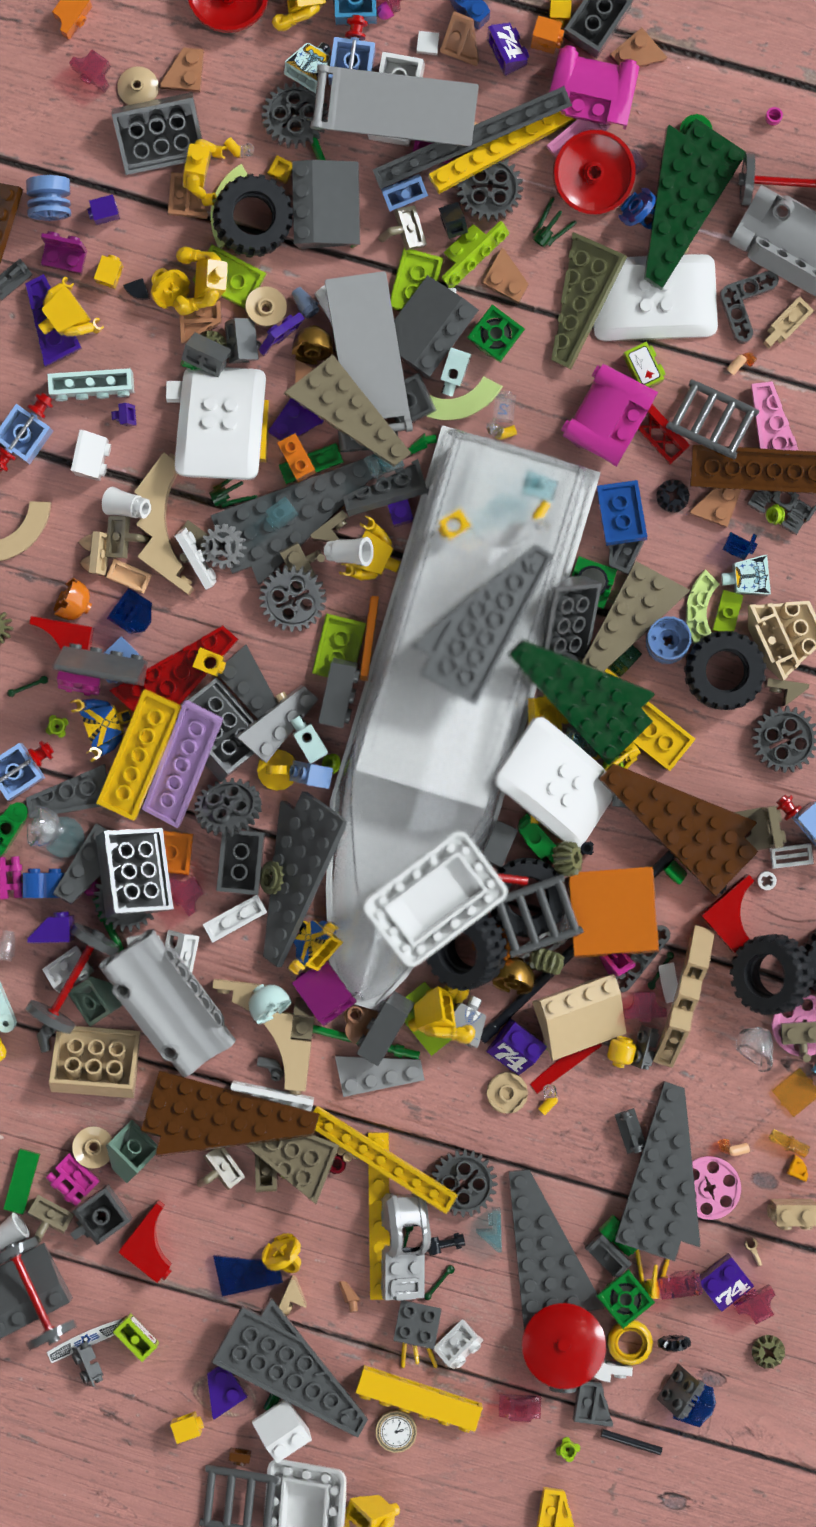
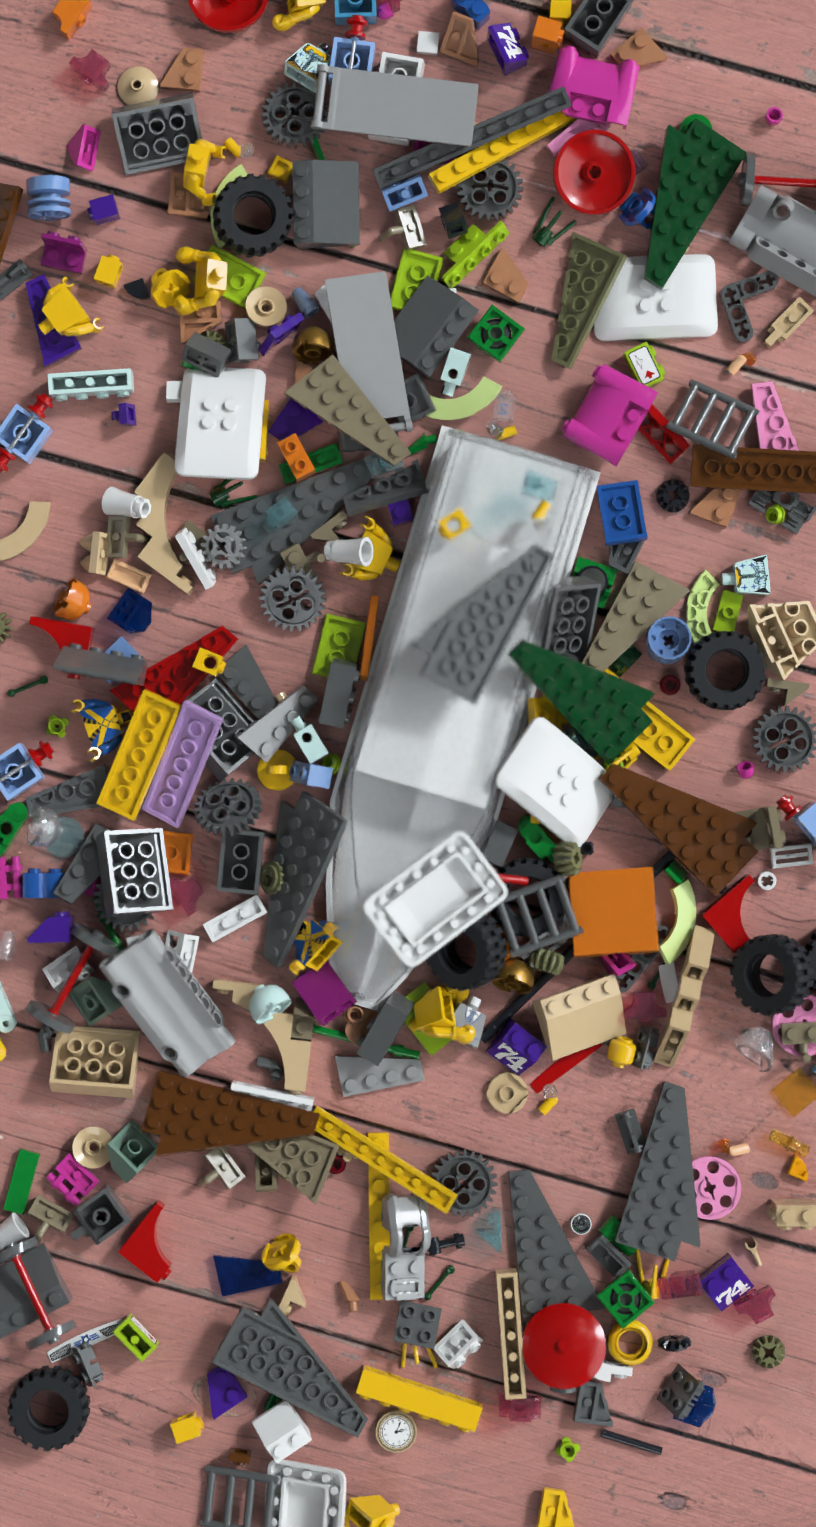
dark pink plate [57,671,100,696] -> none
white slope [71,430,111,481] -> none
clear blue bracket [722,532,758,560] -> none
none -> black tyre [8,1366,90,1451]
none -> dark pink slope [66,124,101,171]
none -> tan brick [495,1268,526,1400]
none -> tile [570,1213,592,1235]
none -> yellowish green tile [659,879,696,965]
none -> dark red plate [660,675,681,695]
none -> dark pink hinge [737,761,754,779]

